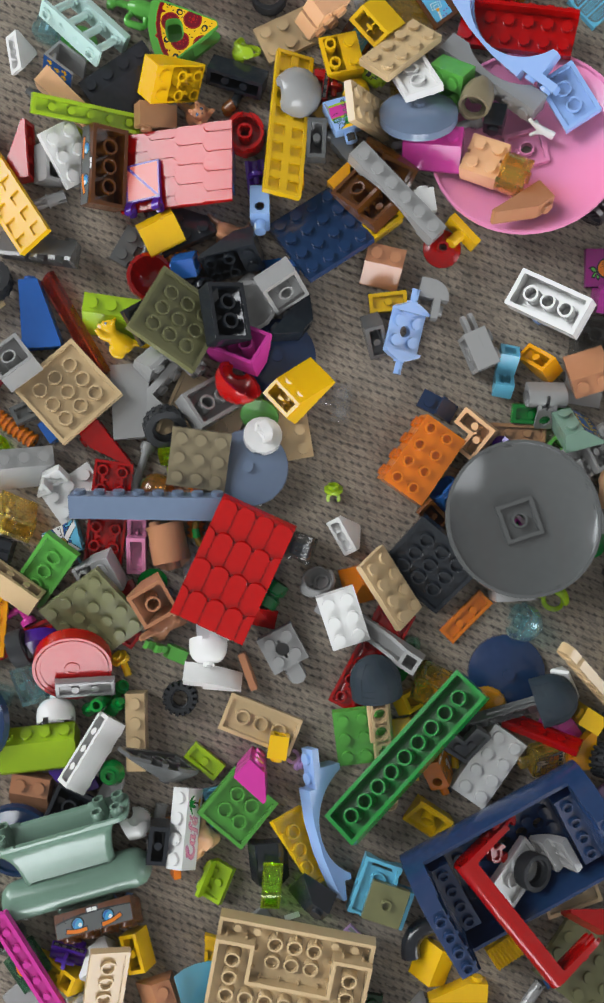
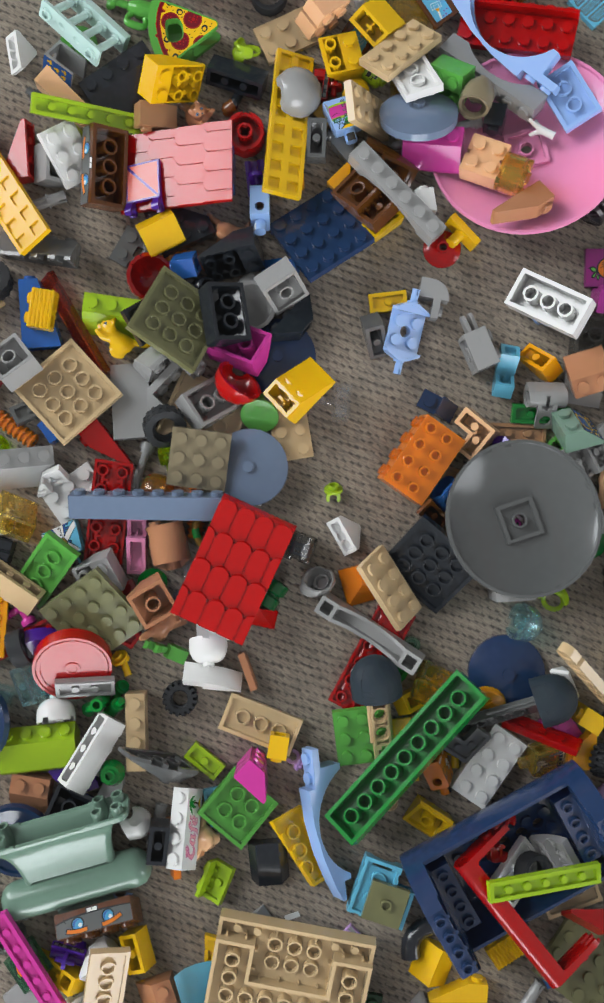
clear light blue brick [32,15,62,46] -> none
white tile [243,417,282,455] -> none
light grey brick [256,620,309,684] -> none
clear neon green slope [259,862,283,909] -> none
black slope [288,873,337,921] -> none
white plate [315,584,370,651] -> none
nougat slope [359,243,407,292] -> none
orange tile [439,590,493,644] -> none
none -> yellow brick [24,287,59,332]
none -> lime plate [486,861,602,904]

